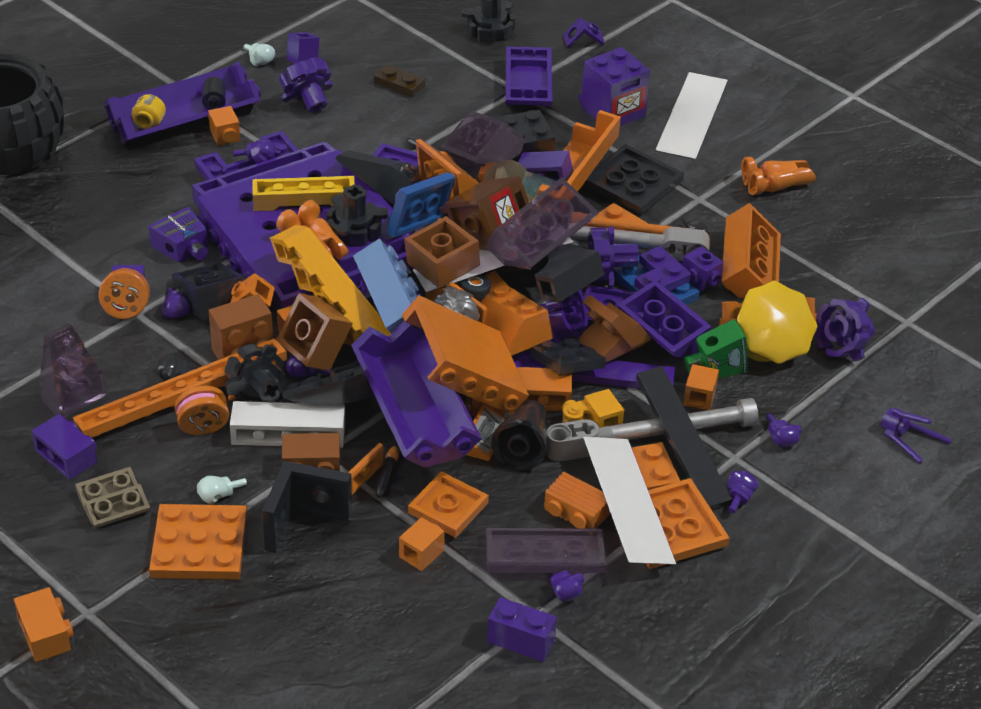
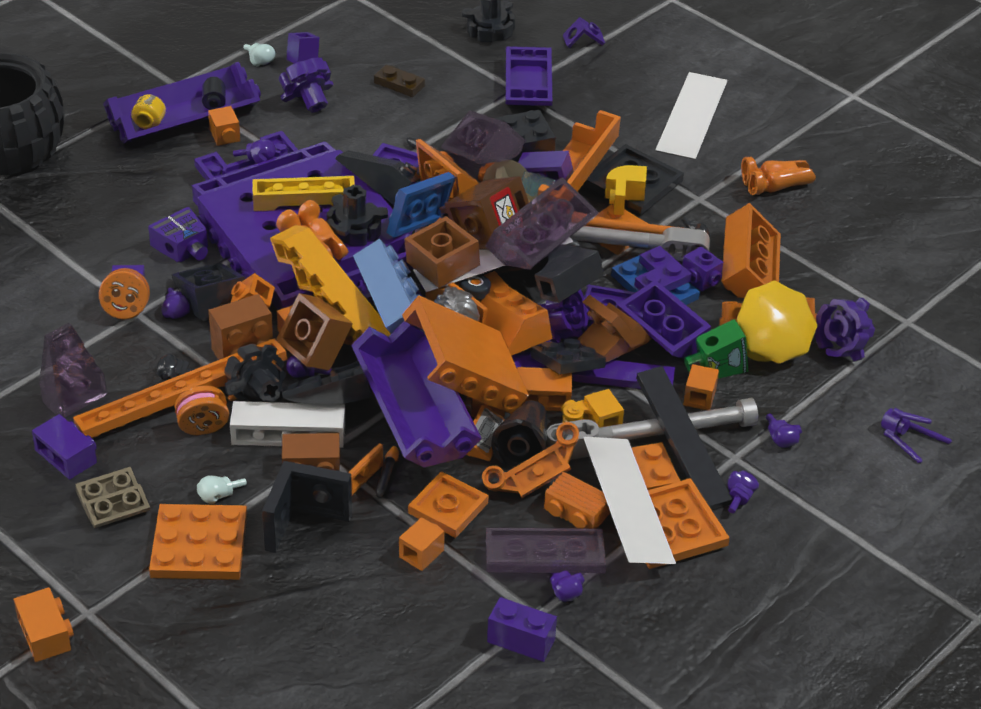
dark purple container [578,47,650,126] -> none
dark purple piece [588,227,639,288] -> none
none -> orange plate [482,422,579,498]
none -> yellow brick [605,165,647,215]

